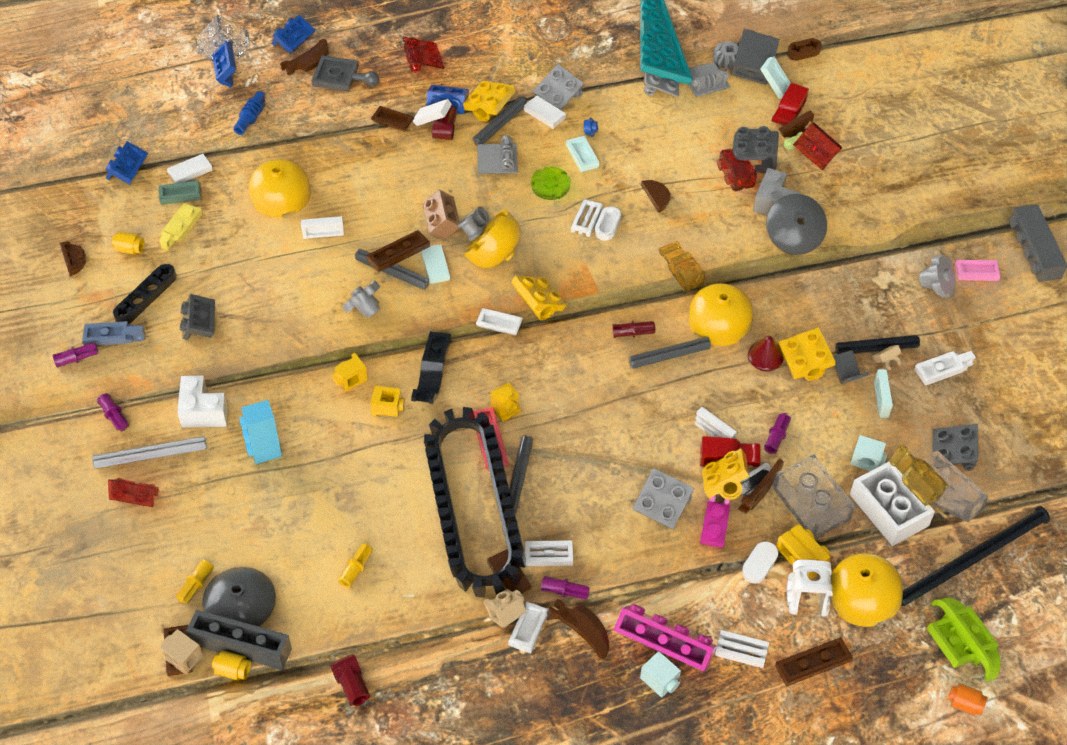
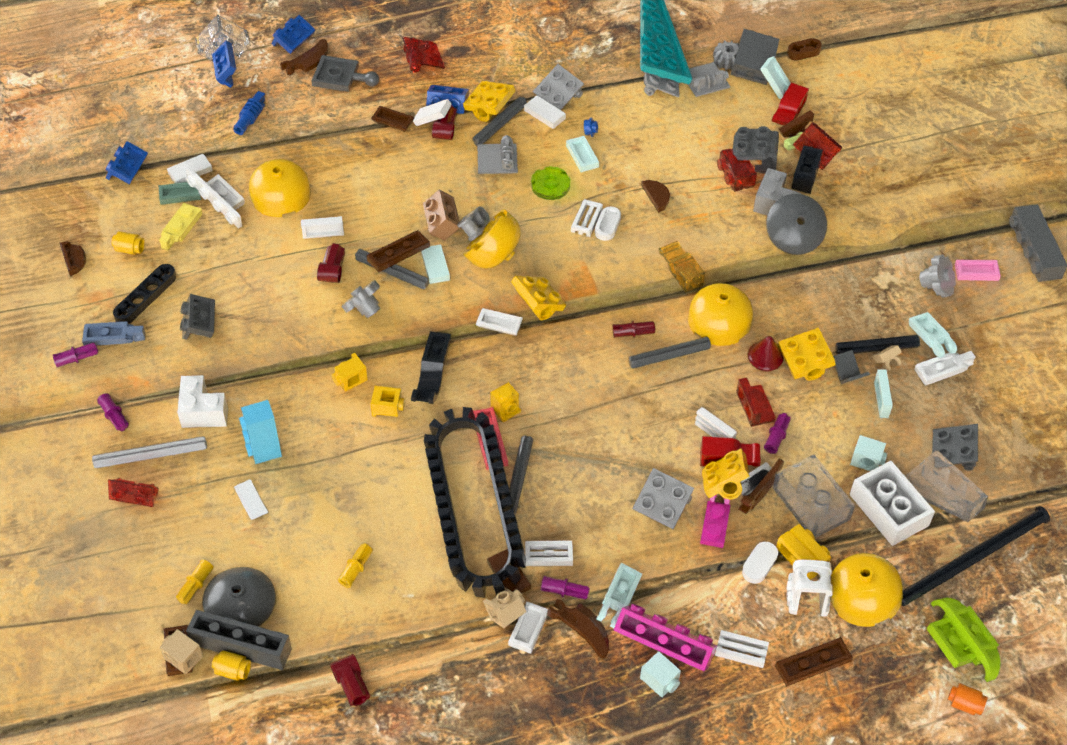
clear yellow piece [889,444,948,506] -> none
none -> white bracket [185,167,245,228]
none -> white sticker [234,480,268,520]
none -> dark red piece [317,243,345,283]
none -> light aqua hinge [597,563,642,628]
none -> clear red panel [736,377,776,427]
none -> black brick [791,145,823,194]
none -> light aqua hinge [909,312,957,358]

